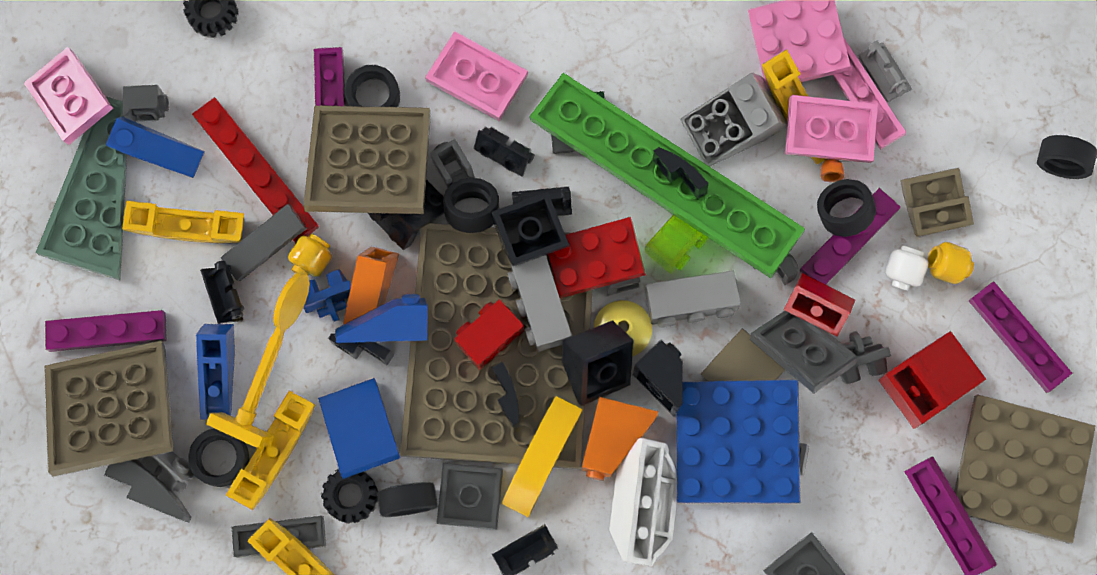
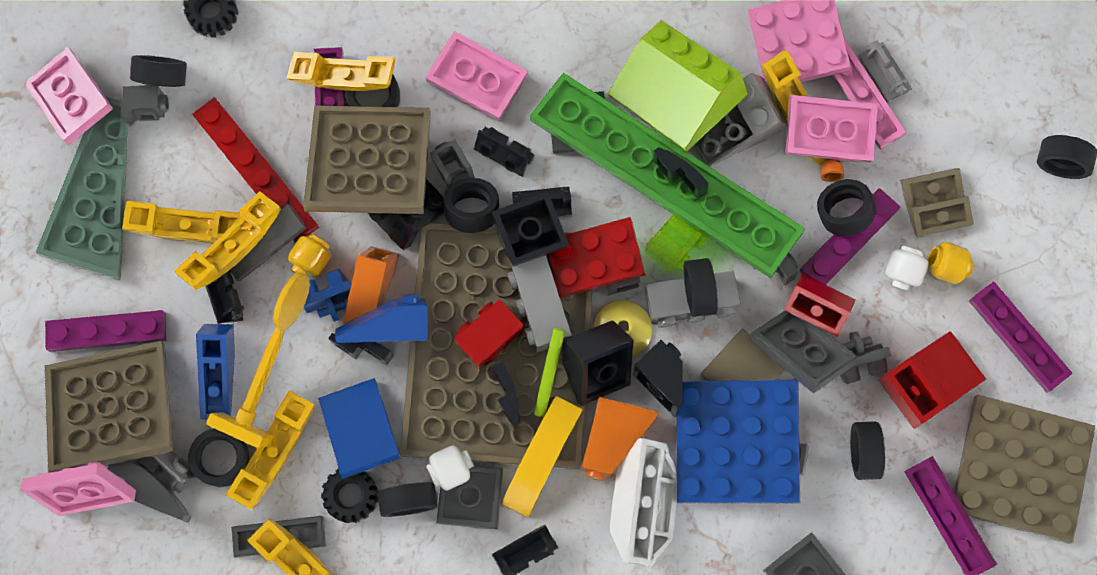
blue slope [106,117,205,178] -> none
none -> bright pink plate [20,462,136,516]
none -> black tyre [130,55,187,87]
none -> yellow slope [174,191,281,290]
none -> yellow slope [287,52,396,91]
none -> white head [426,445,474,491]
none -> lime bar [534,327,565,417]
none -> lime slope [608,20,748,152]
none -> black tyre [683,258,718,317]
none -> black tyre [850,421,885,480]

